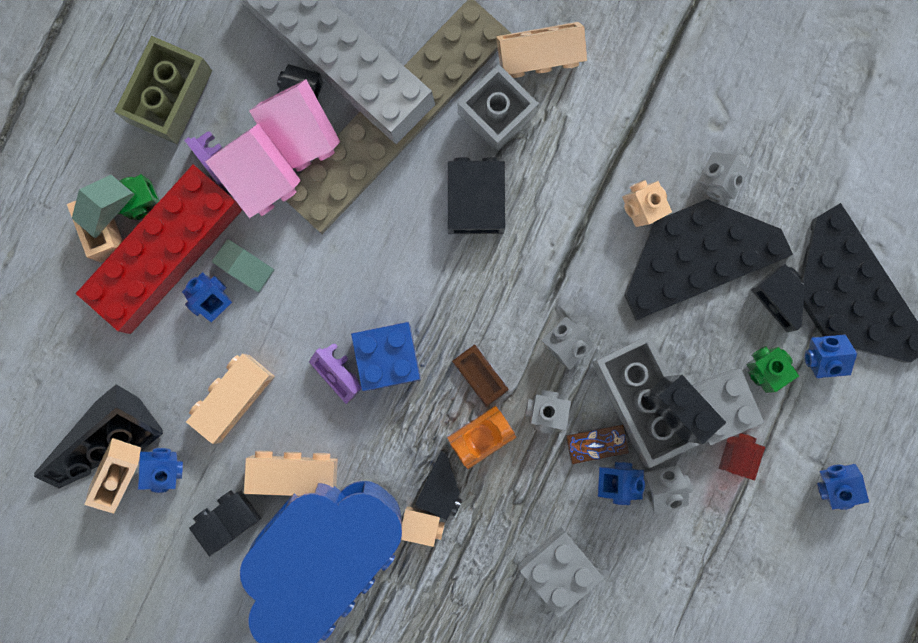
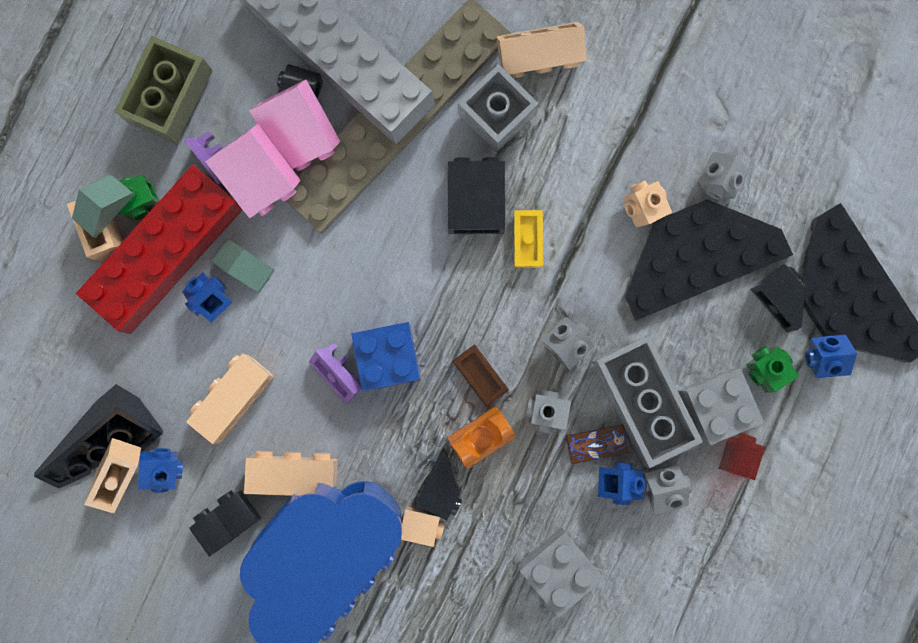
black brick [643,374,727,444] -> none
blue brick [817,464,869,510] -> none
none -> yellow plate [514,210,543,268]

